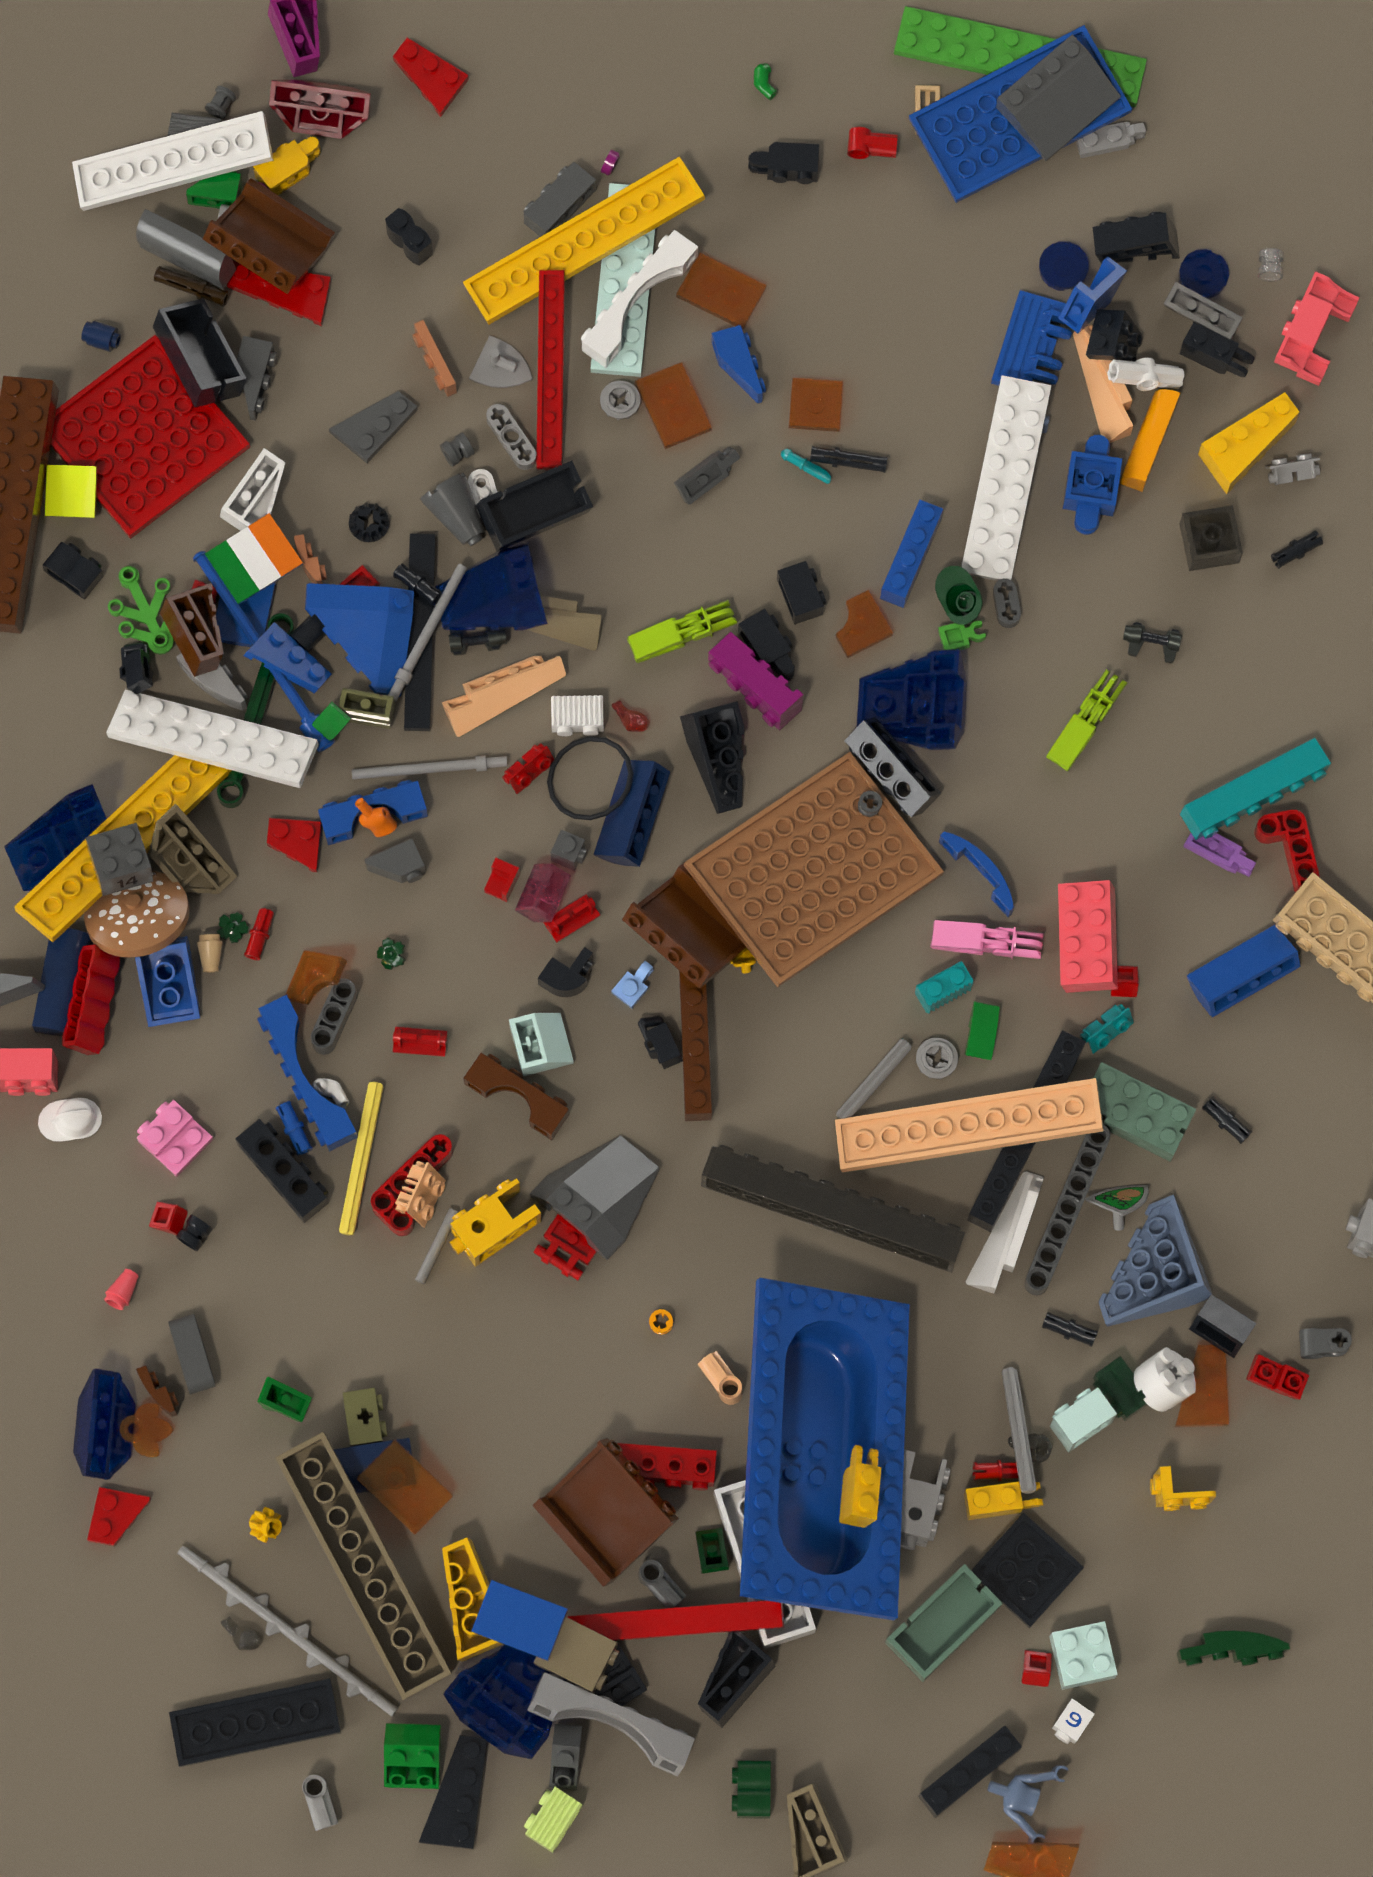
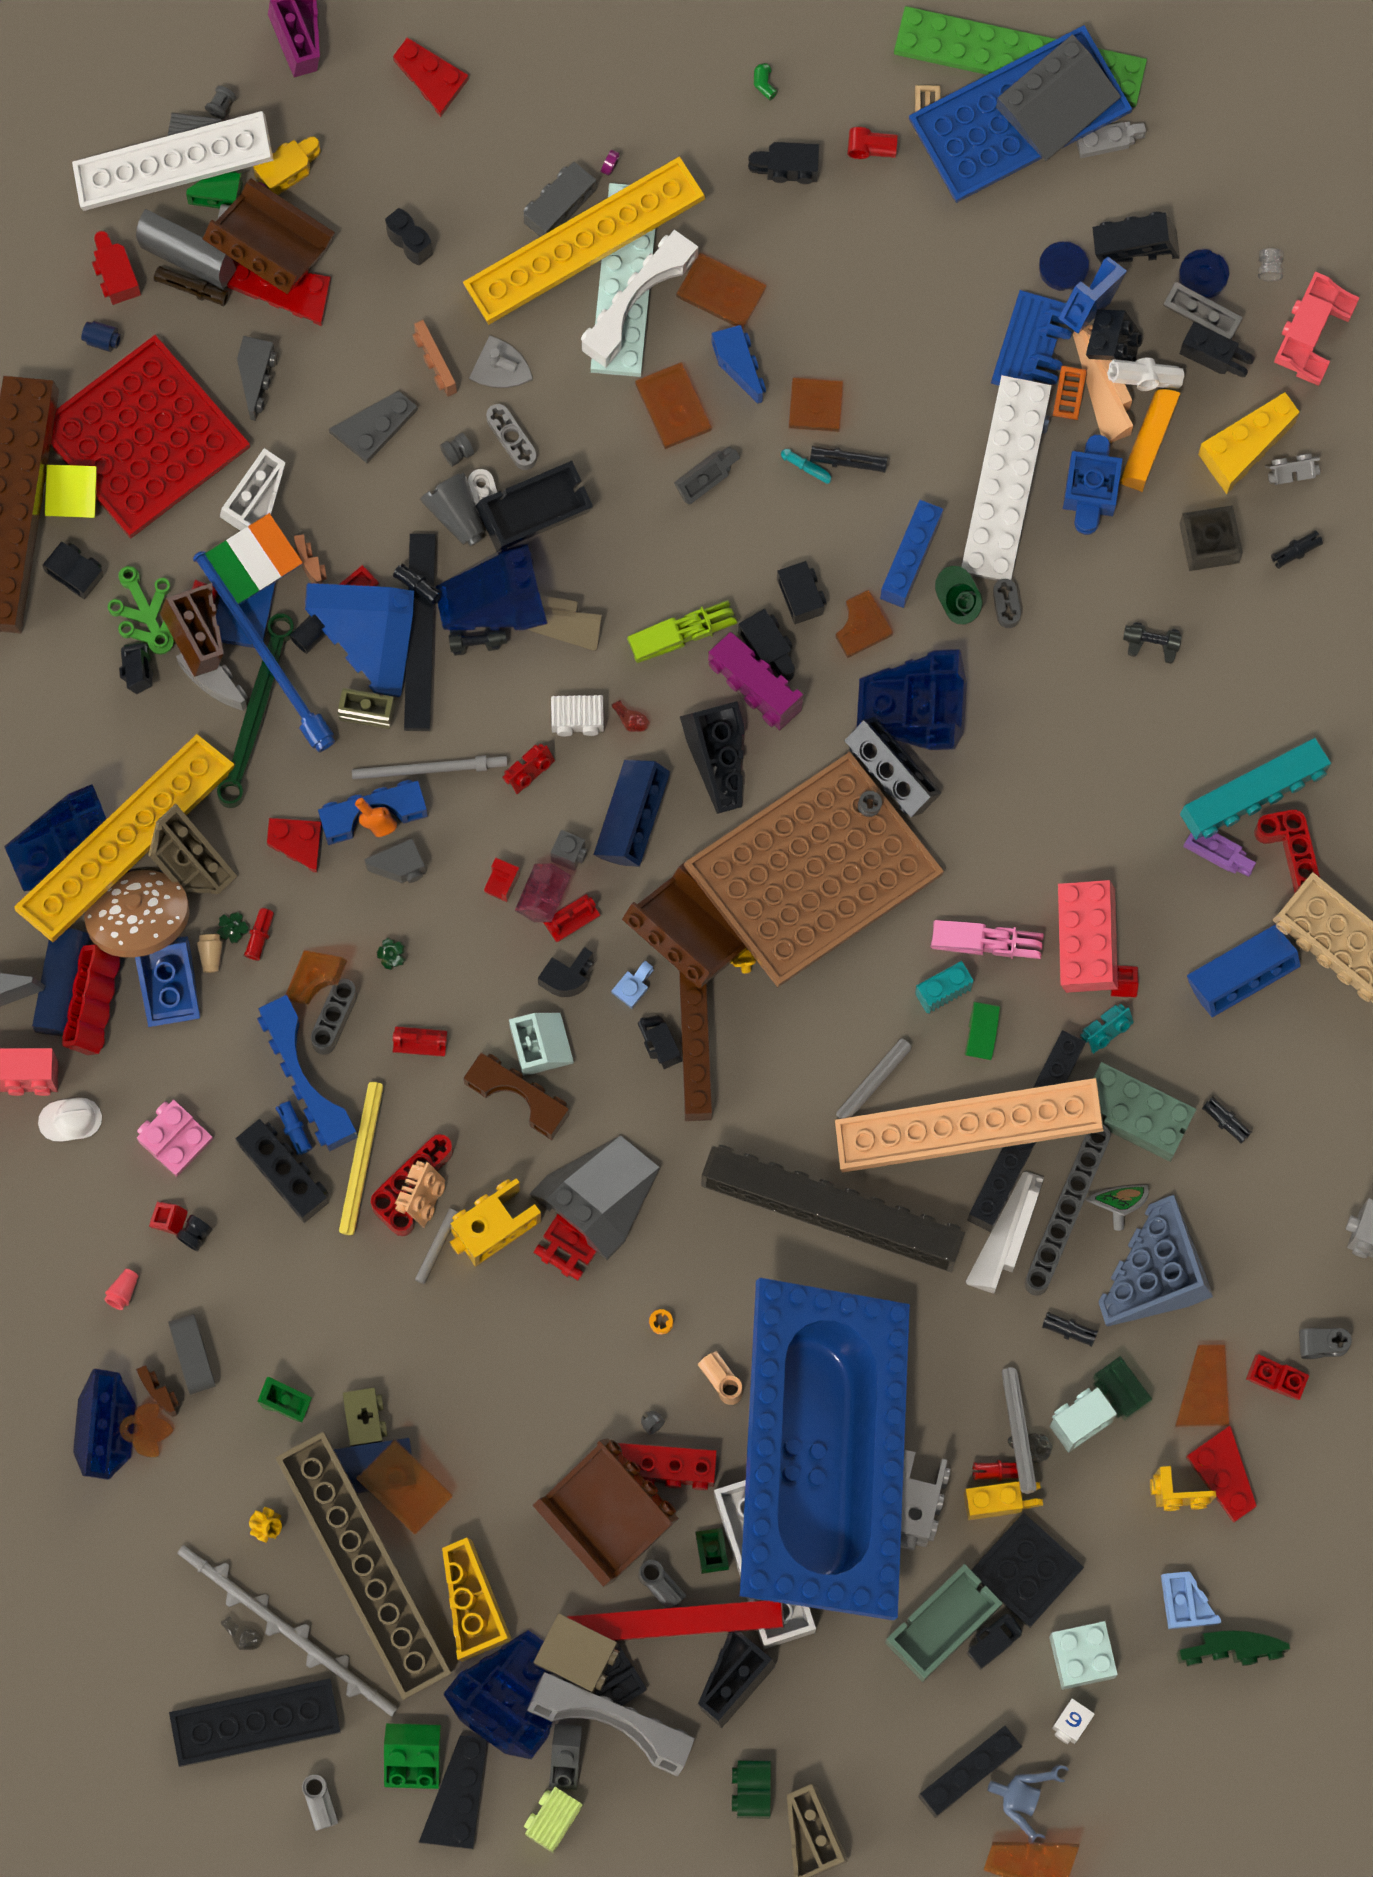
dark grey brick [86,823,154,896] -> none
red wing [87,1487,151,1547] -> none
white plate [106,689,319,788] -> none
black piece [153,298,247,408] -> none
blue wing [243,622,332,693] -> none
dark red wedge [269,80,371,139] -> none
green slope [312,702,351,741] -> none
white arm [313,1078,349,1108] -> none
black gear [349,502,389,542] -> none
light grey bar [388,564,467,702] -> none
light nougat wedge [442,656,566,737] -> none
blue tile [472,1580,568,1661] -> none
red tile [536,270,565,470] -> none
black piece [547,736,633,820] -> none
light grey gear [600,381,640,420] -> none
yellow hinge [839,1445,882,1528] -> none
light grey gear [916,1038,958,1080] -> none
bright green plate [938,621,986,654] -> none
blue slope [939,832,1014,917] -> none
red slope [1021,1650,1052,1687] -> none
lime arm [1046,669,1127,771] -> none
white brick [1134,1347,1196,1412] -> none
black brick [1189,1294,1257,1358] -> none
none -> red hinge [92,231,141,305]
none -> dark grey hinge [641,1411,665,1435]
none -> black piece [967,1614,1022,1670]
none -> orange slope [1053,366,1087,420]
none -> light blue wing [1161,1571,1221,1629]
none -> red wing [1186,1426,1257,1523]

